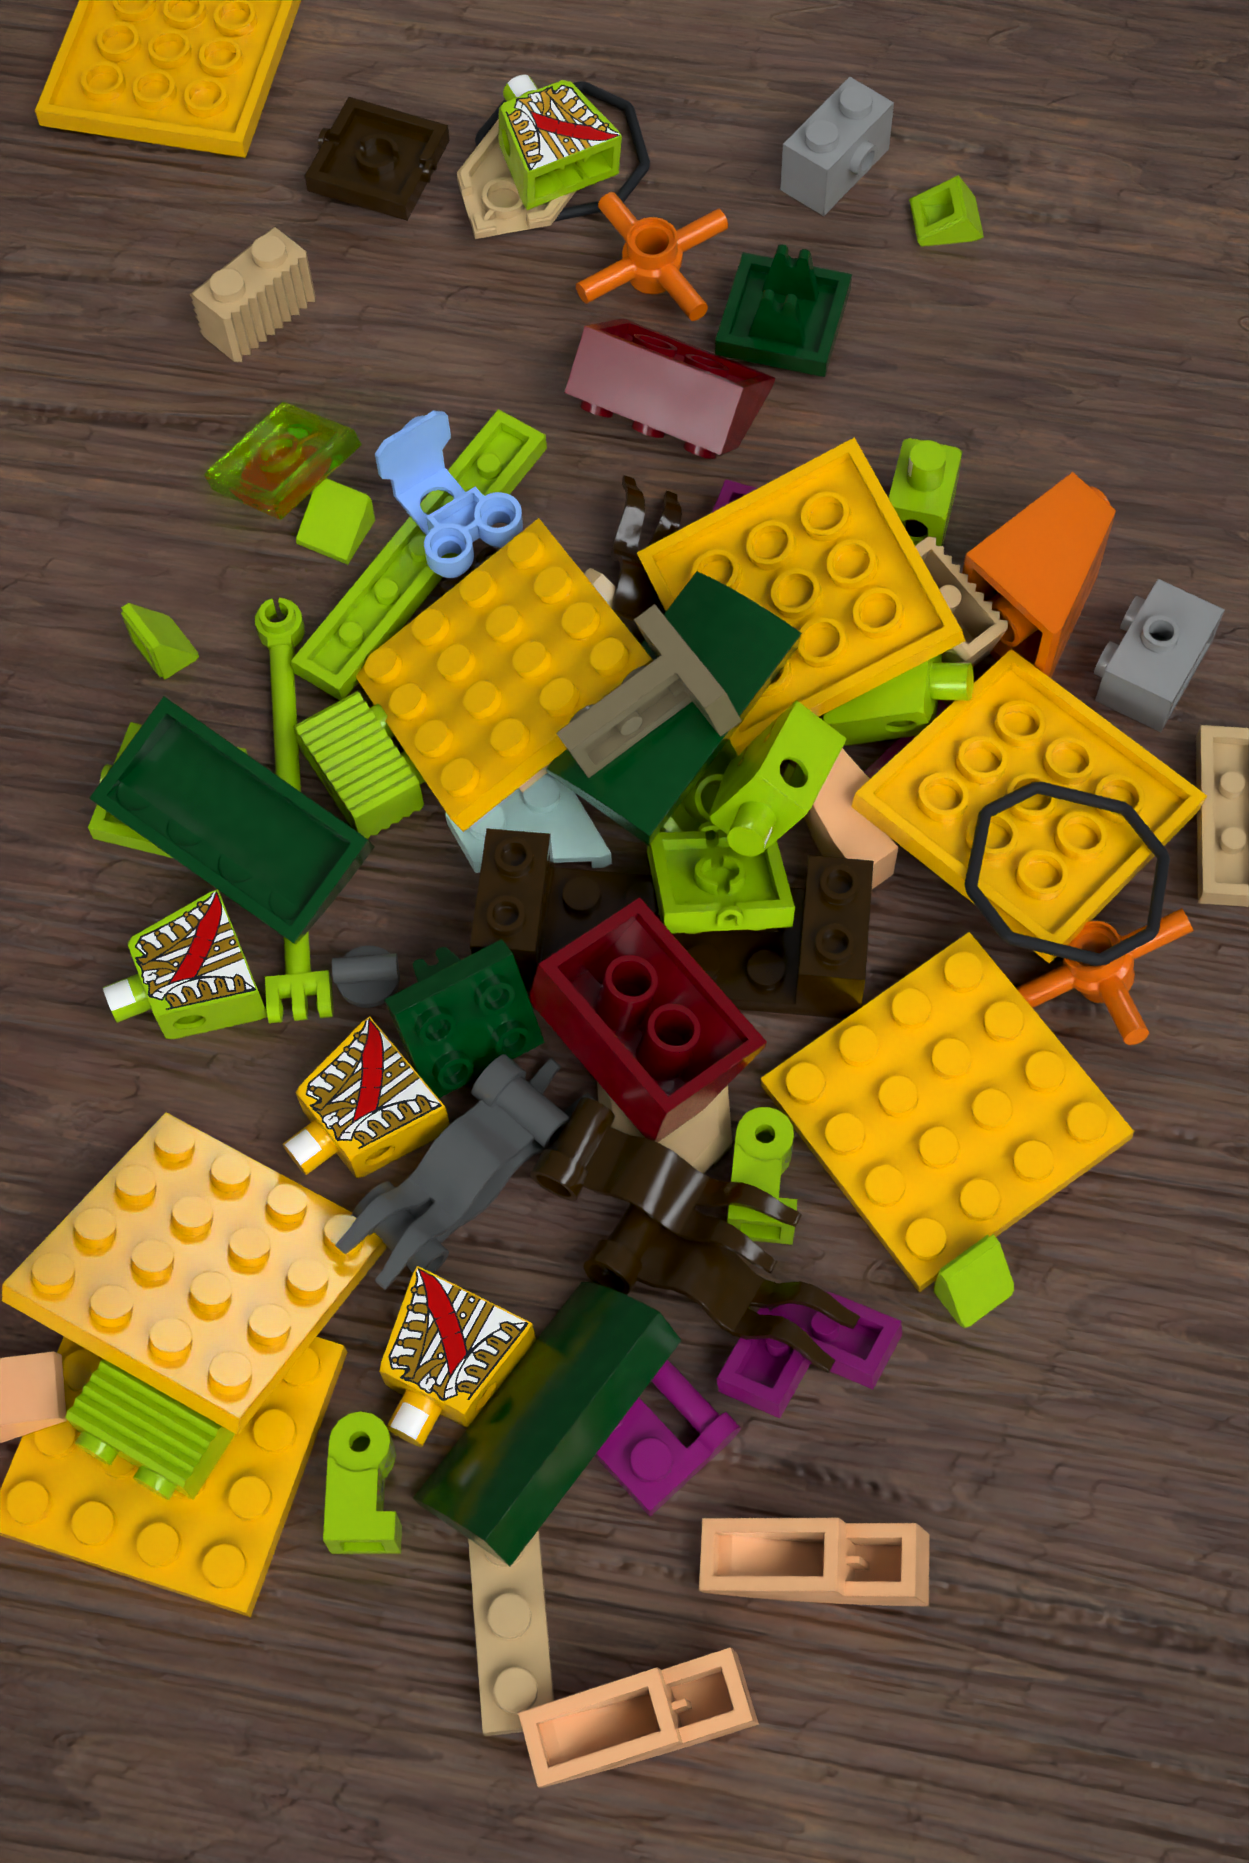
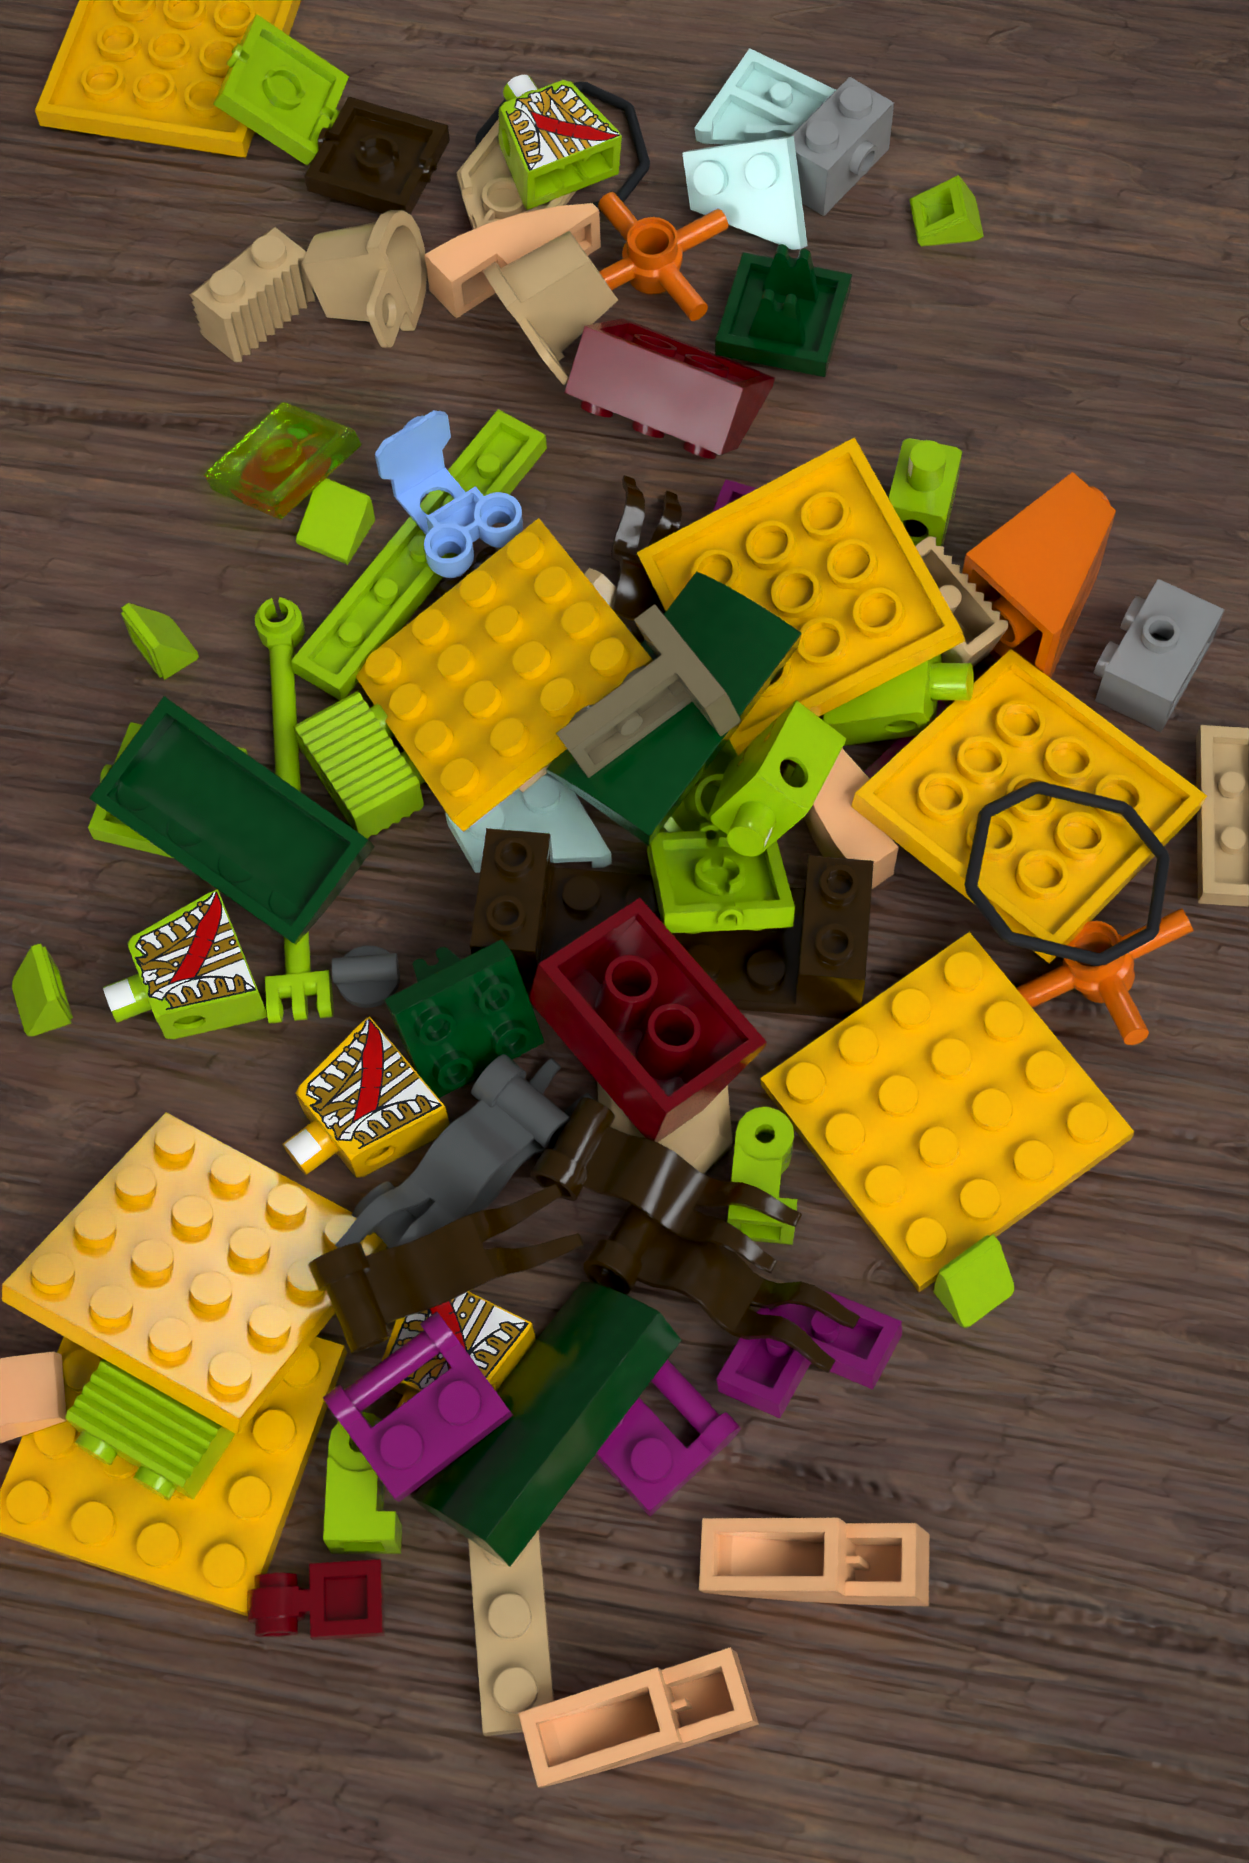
none -> lime slope [12,943,73,1036]
none -> lime plate [213,14,349,166]
none -> dark red plate [247,1559,385,1640]
none -> tan container [302,210,427,348]
none -> dark brown flag [308,1184,584,1354]
none -> magenta plate [323,1312,513,1502]
none -> light nougat slope [424,203,601,319]
none -> tan container [483,231,618,386]
none -> light aqua wing [682,136,808,250]
none -> light aqua wing [694,48,836,145]

